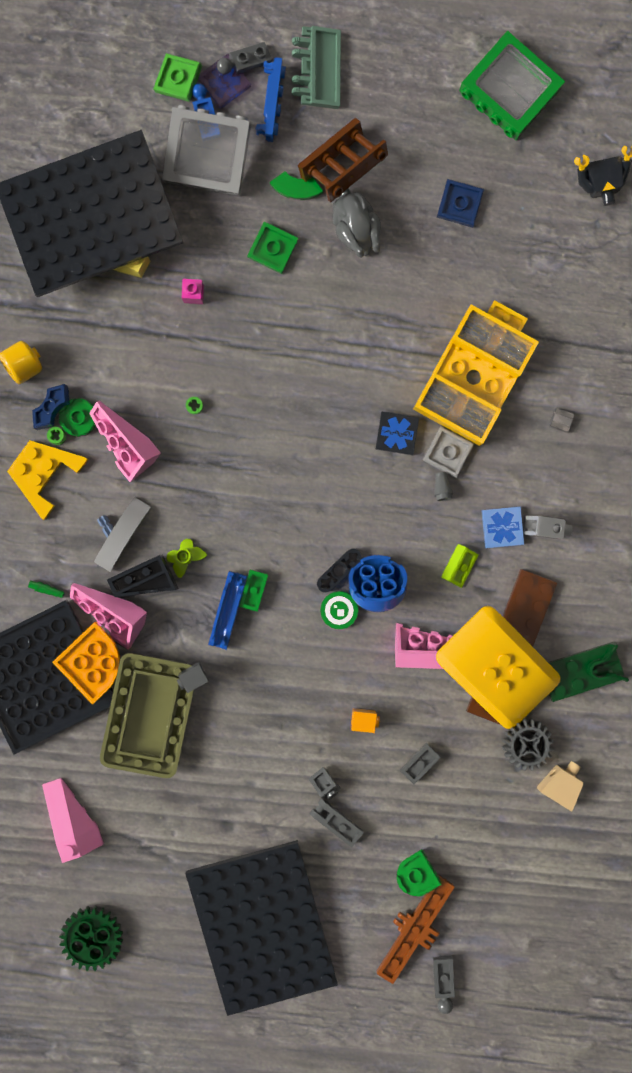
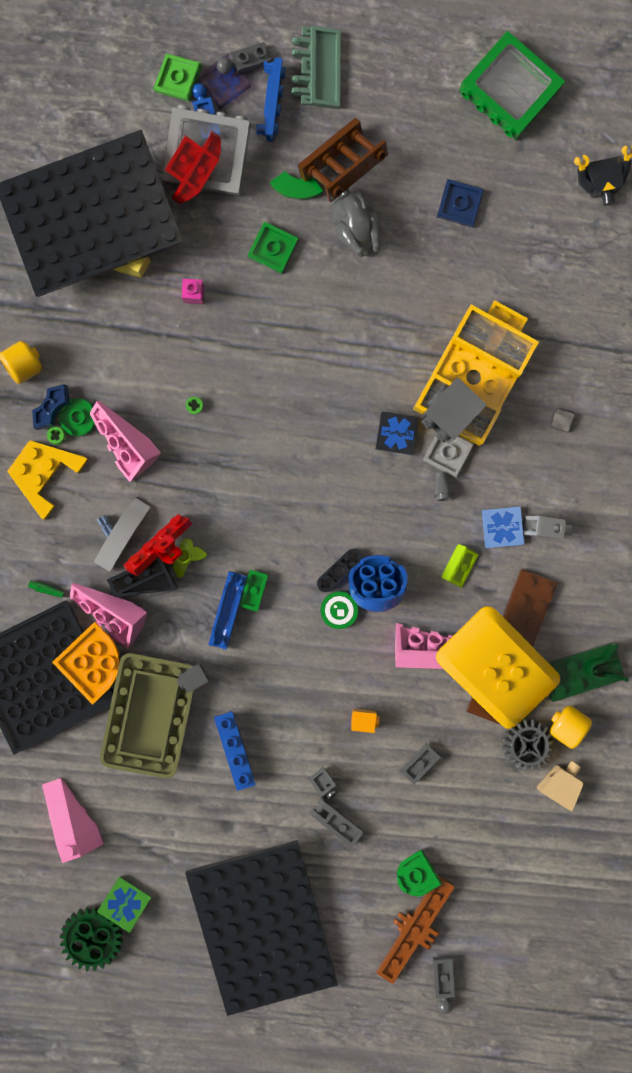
none -> bright green tile [97,877,151,933]
none -> red plate [123,514,192,576]
none -> red plate [164,130,221,204]
none -> blue piece [214,711,256,791]
none -> dark grey brick [420,377,487,444]
none -> yellow head [550,705,592,749]

